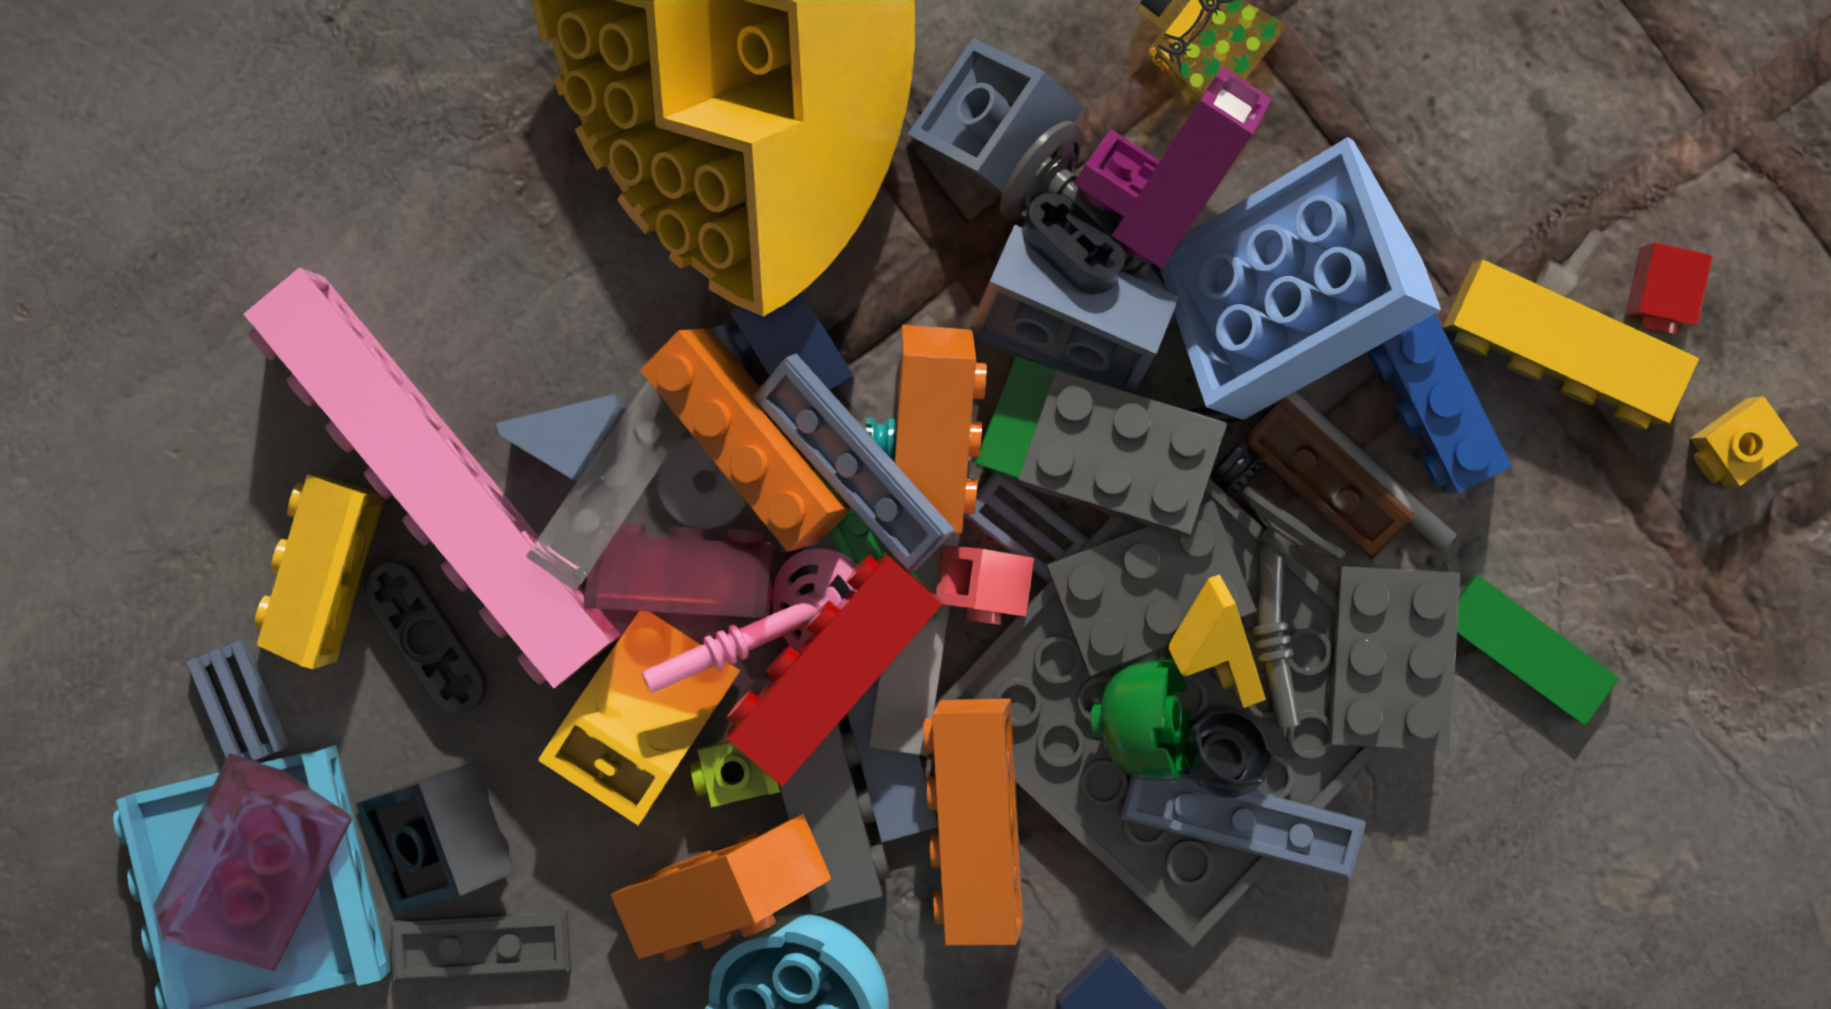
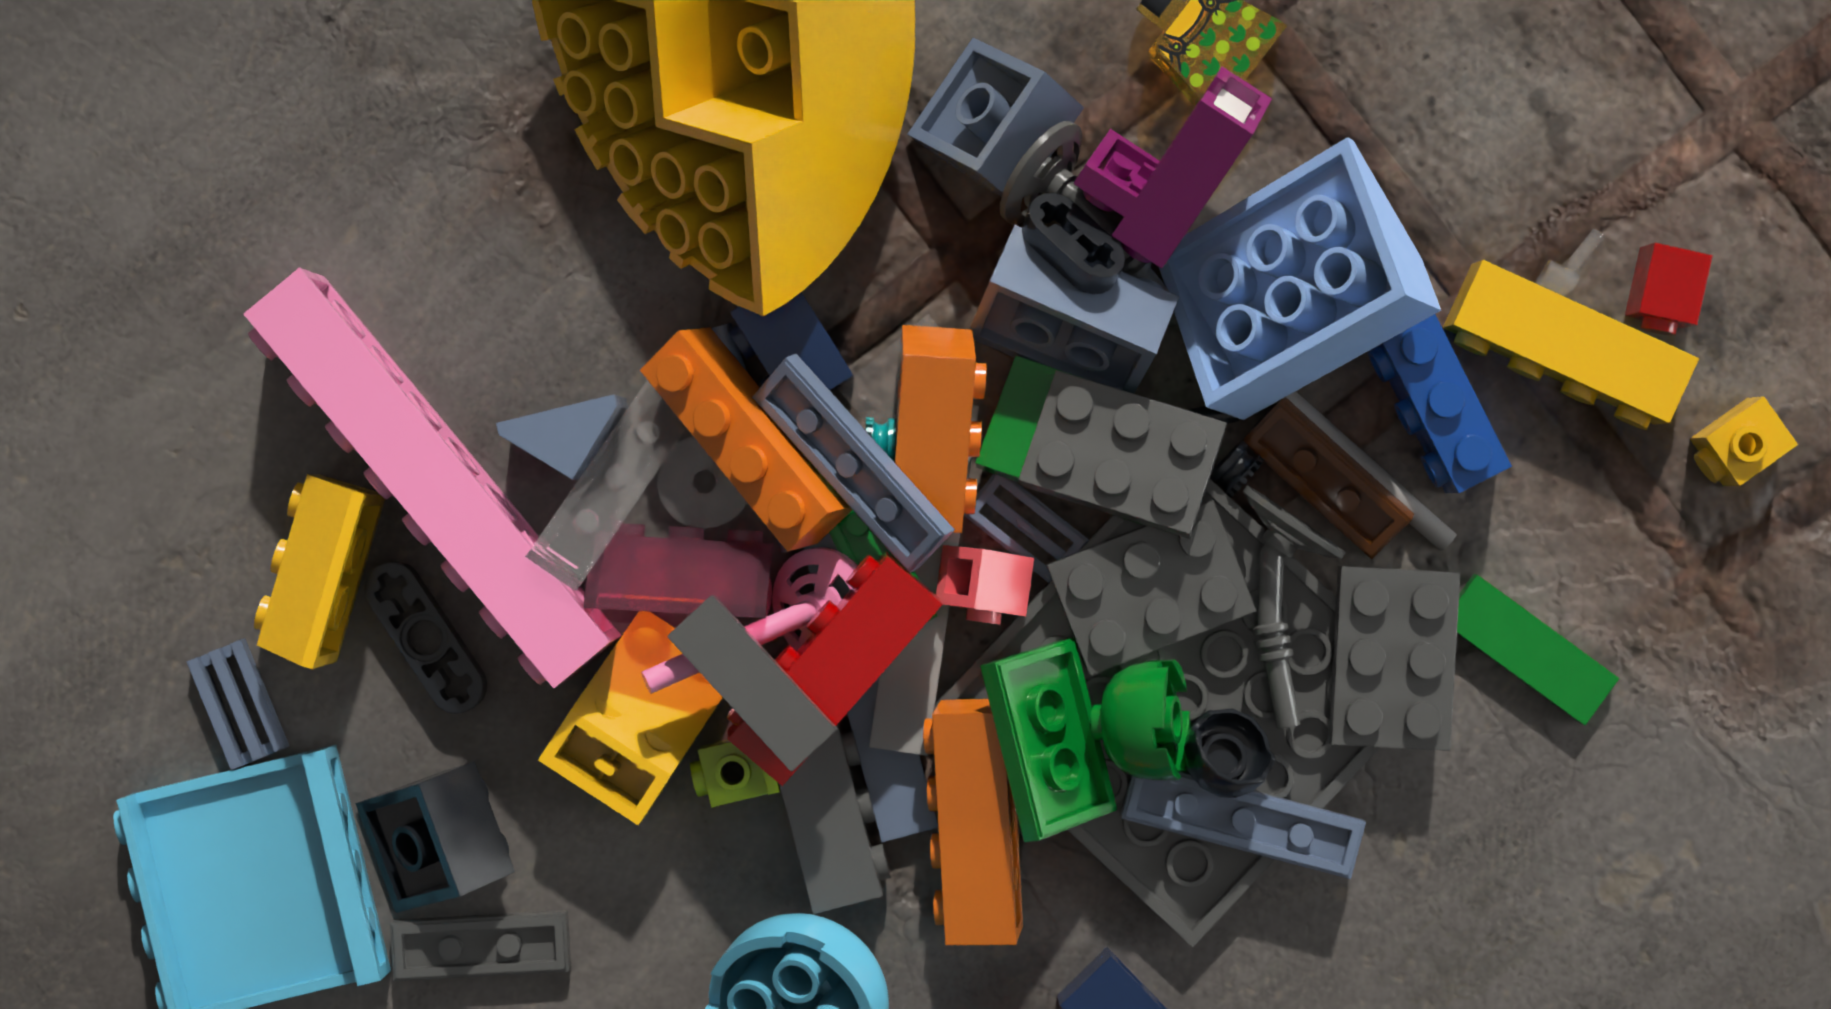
clear pink slope [153,753,352,972] -> none
orange wedge [610,813,832,961] -> none
yellow slope [1169,574,1266,708] -> none
none -> dark grey tile [667,595,838,772]
none -> green tile [980,638,1117,842]

